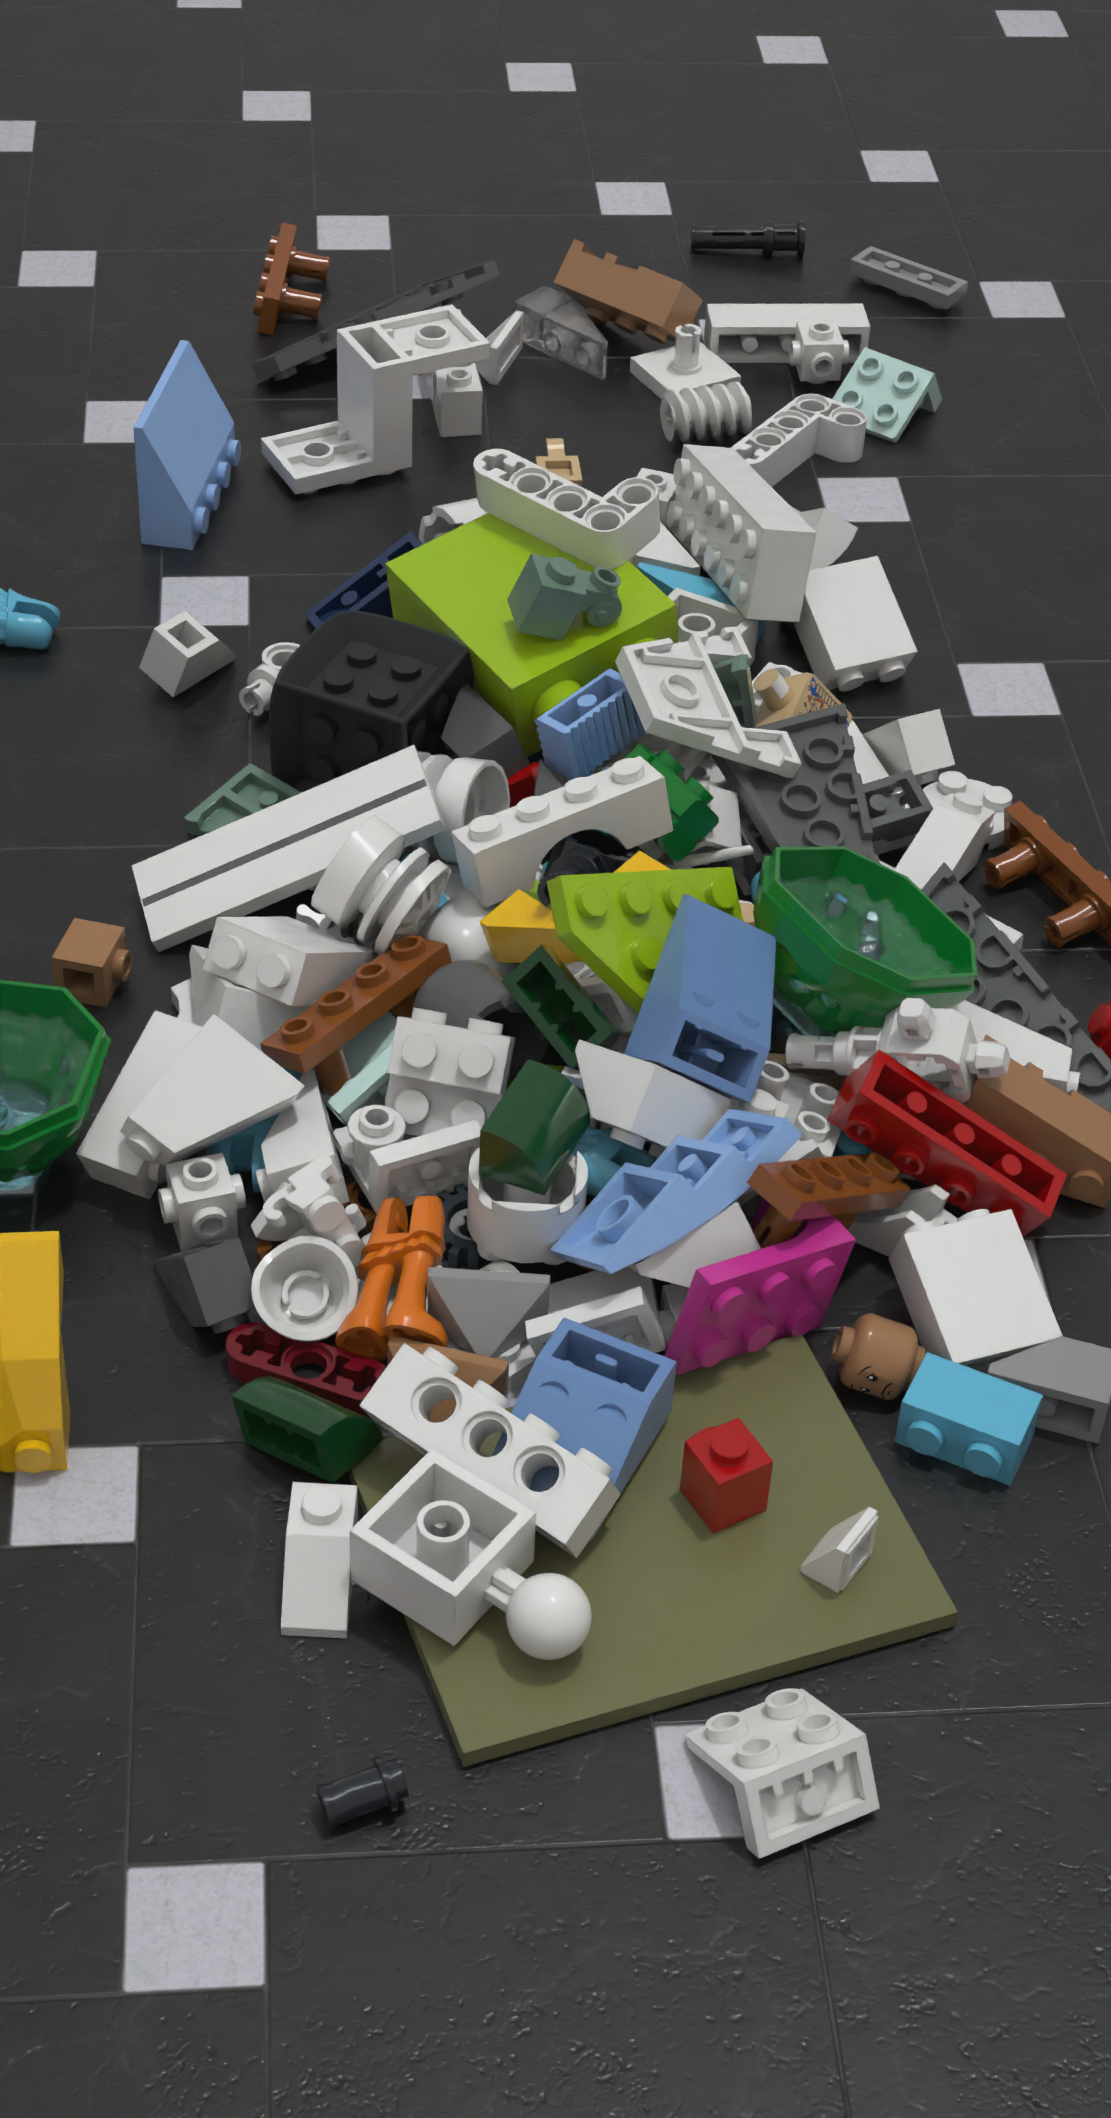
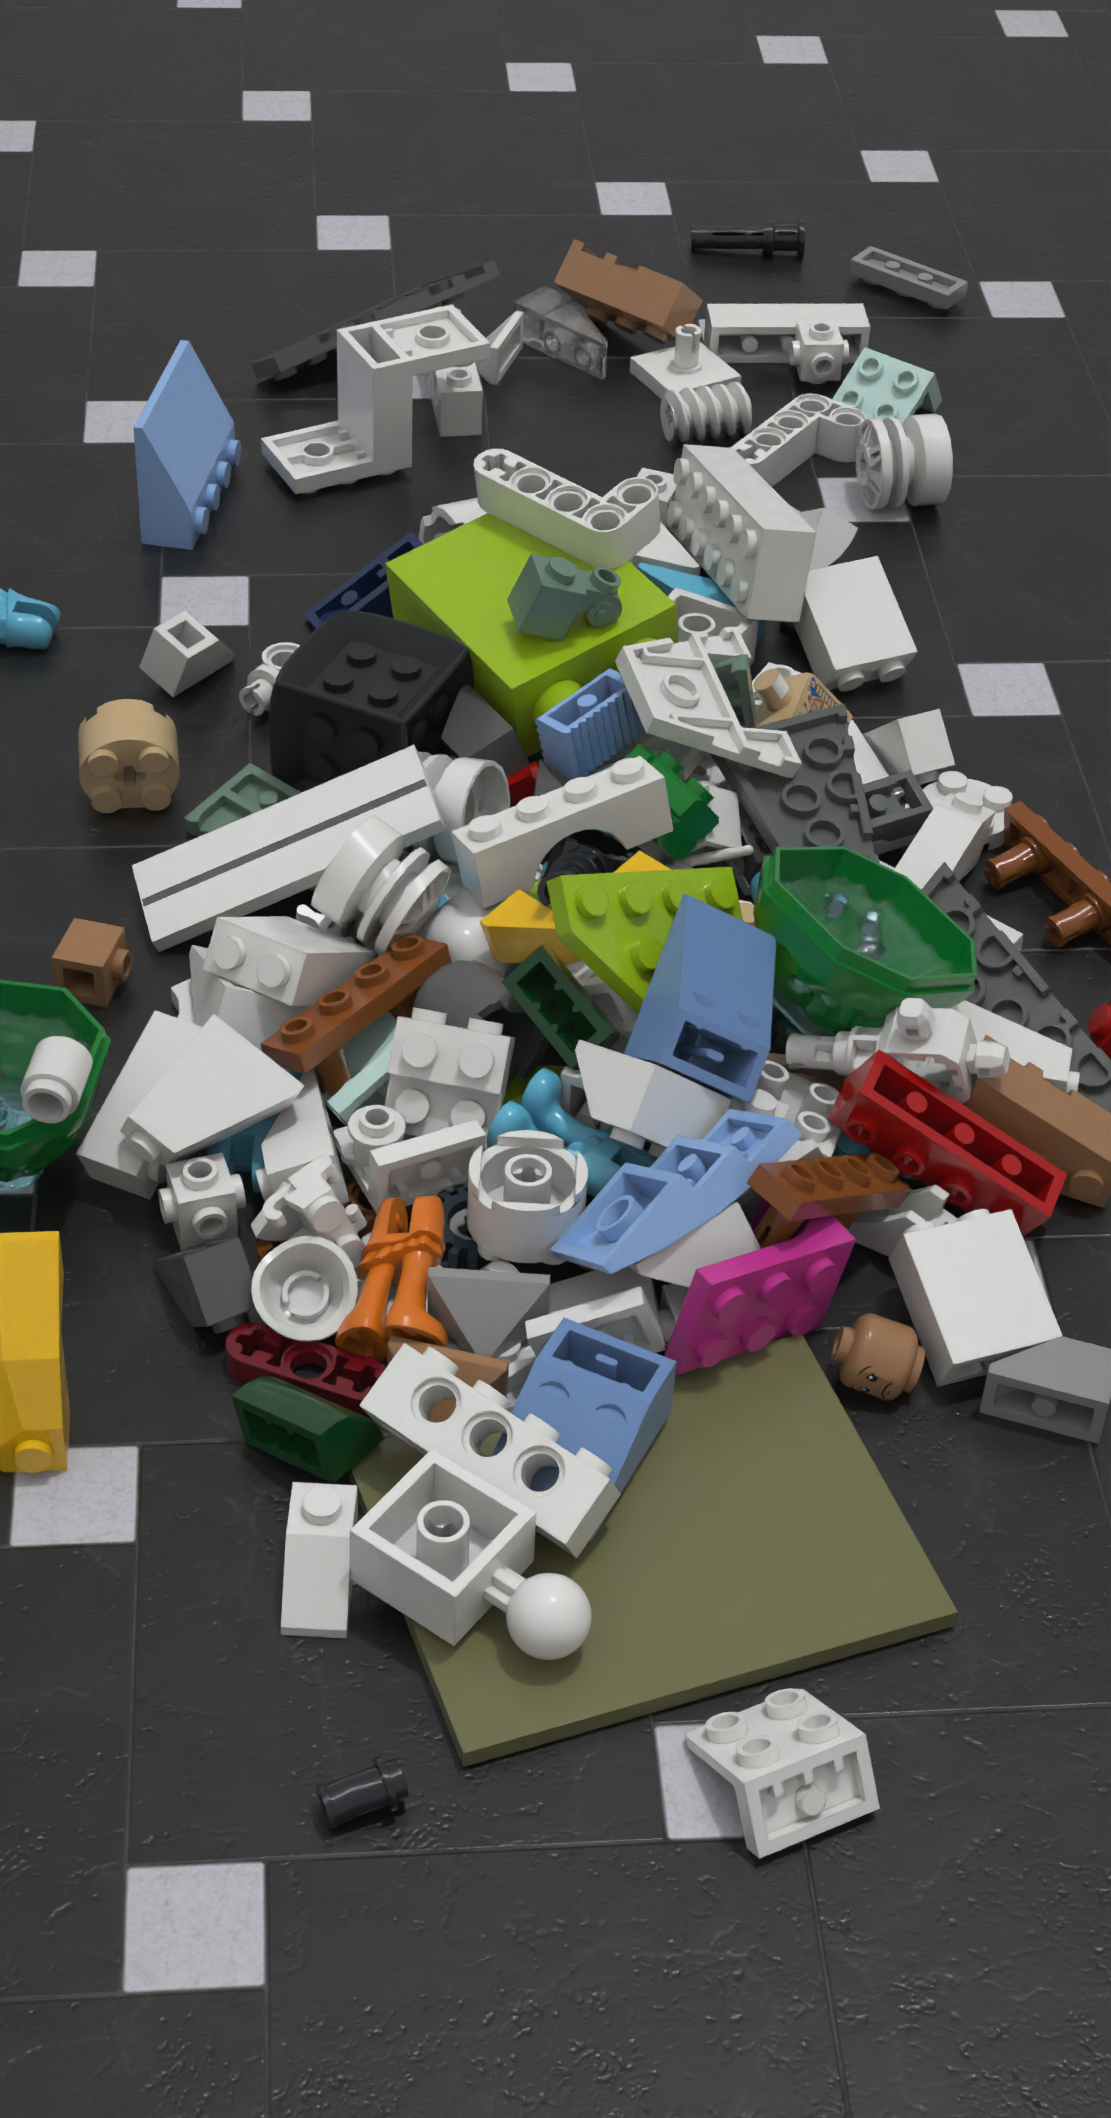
dark orange plate [253,223,330,335] -> none
dark green brick [478,1059,590,1196] -> none
tan plate [536,438,583,487] -> none
red brick [680,1418,773,1533] -> none
white slope [800,1506,879,1593] -> none
medium azure brick [894,1352,1043,1486] -> none
none -> white brick [20,1036,93,1123]
none -> tan brick [78,699,180,813]
none -> white wheel [856,414,953,510]

